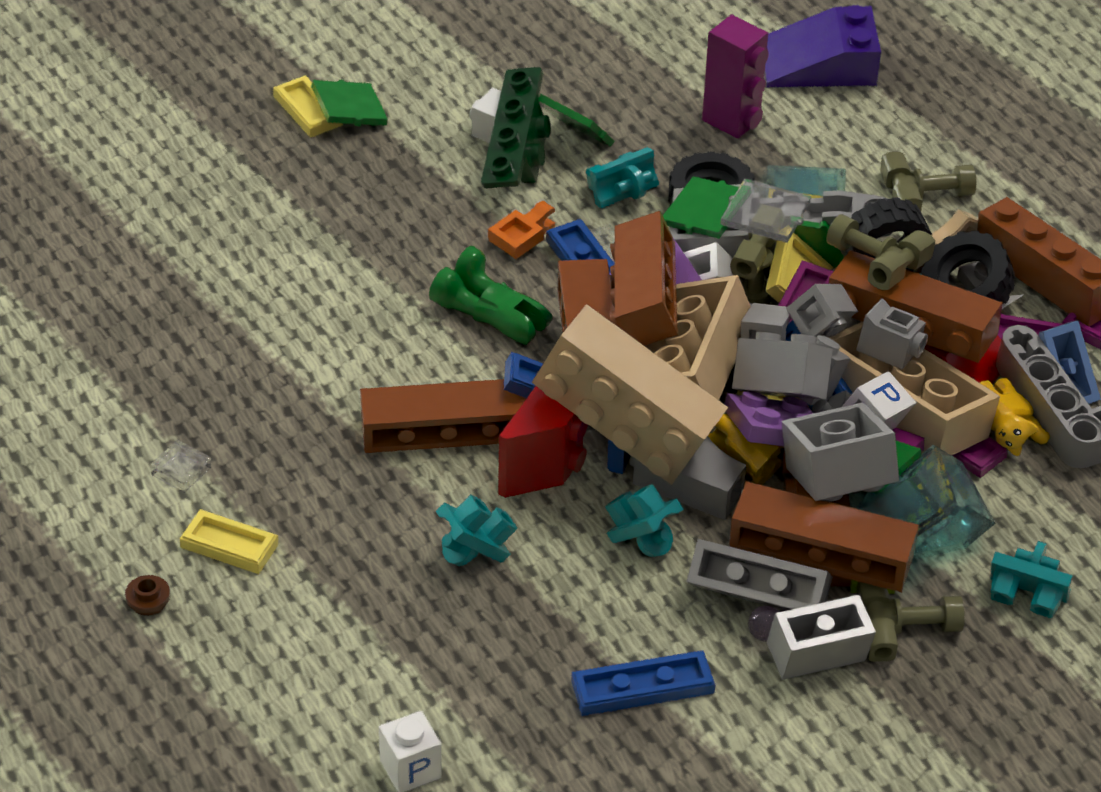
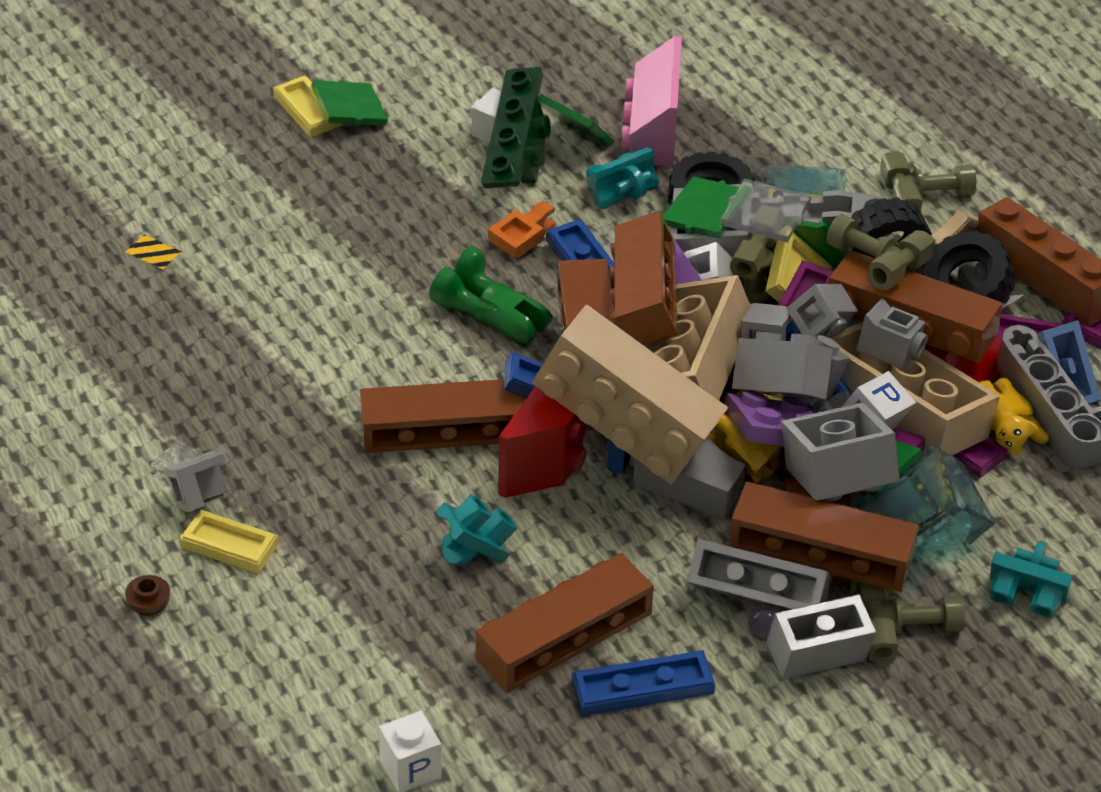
teal hips [605,484,683,557] -> none
magenta brick [702,14,769,139] -> none
dark purple slope [765,5,881,88] -> none
none -> sticker [125,235,182,270]
none -> light grey panel [165,451,226,512]
none -> dark orange brick [476,553,654,693]
none -> bright pink slope [621,36,682,166]

